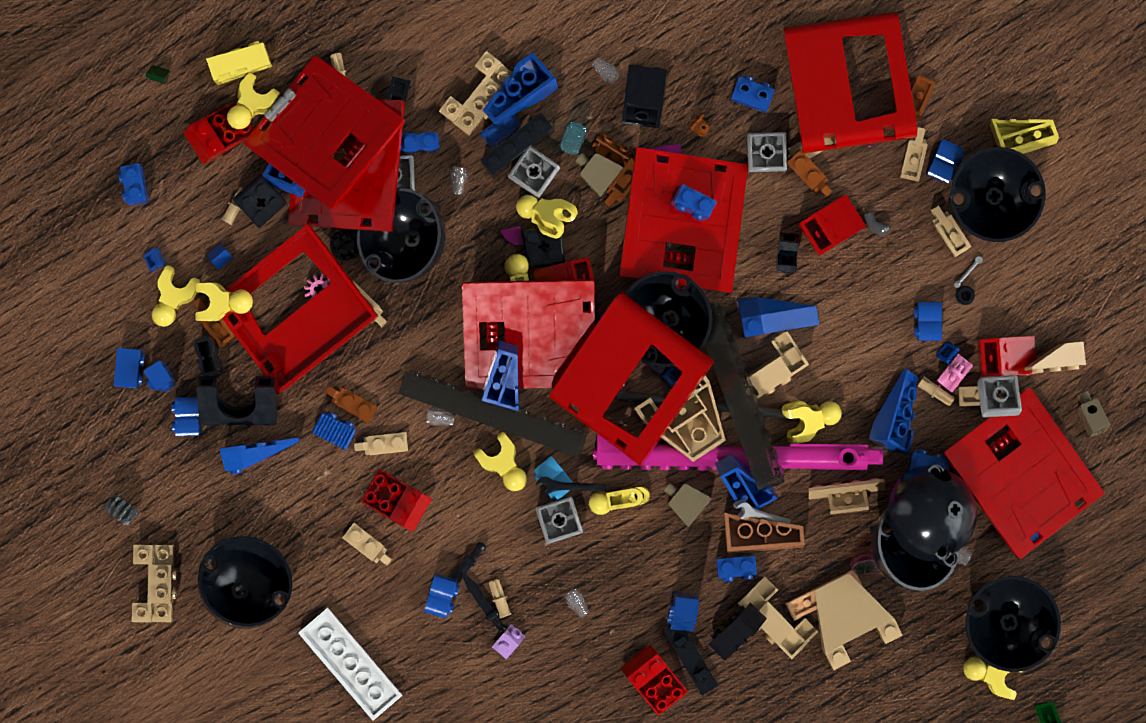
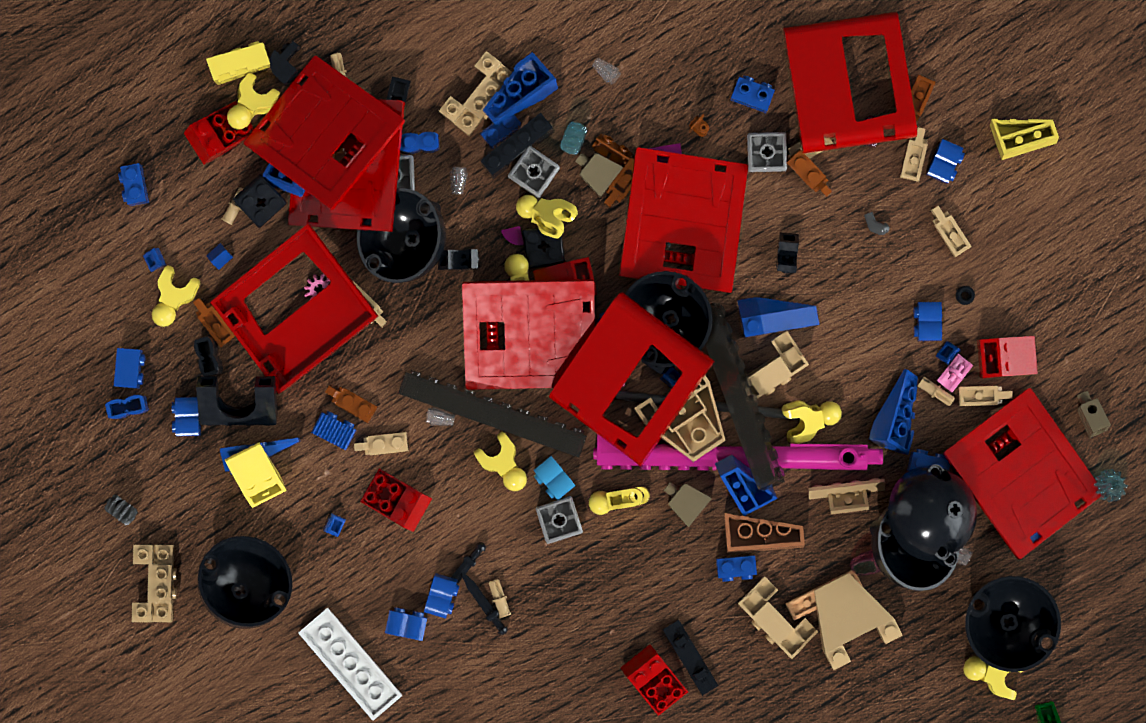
blue brick [143,361,177,392] -> none
dark green slope [145,65,170,84] -> none
light yellow piece [195,283,253,321] -> none
light grey axle [264,88,296,122] -> none
black gear [329,230,359,261] -> none
tan hinge [342,523,392,566] -> none
blue wedge [482,341,519,411] -> none
lavender bracket [492,625,525,659] -> none
black piece [536,477,605,495] -> none
clear cone [564,588,589,618] -> none
black slope [621,65,667,128] -> none
blue wedge [667,592,699,632] -> none
blue brick [670,184,717,221] -> none
black wedge [708,602,767,661] -> none
light grey piece [733,500,791,524] -> none
red slope [798,195,867,257] -> none
black piece [948,147,1046,242] -> none
light grey hinge [954,256,983,288] -> none
light grey brick [977,375,1022,417] -> none
tan slope [1025,342,1086,374] -> none
none -> blue brick [105,395,149,419]
none -> light yellow slope [225,442,287,508]
none -> black brick [270,41,300,86]
none -> blue slope [323,513,346,537]
none -> blue brick [385,607,428,641]
none -> black brick [438,249,479,271]
none -> clear light blue gear [1093,469,1128,502]

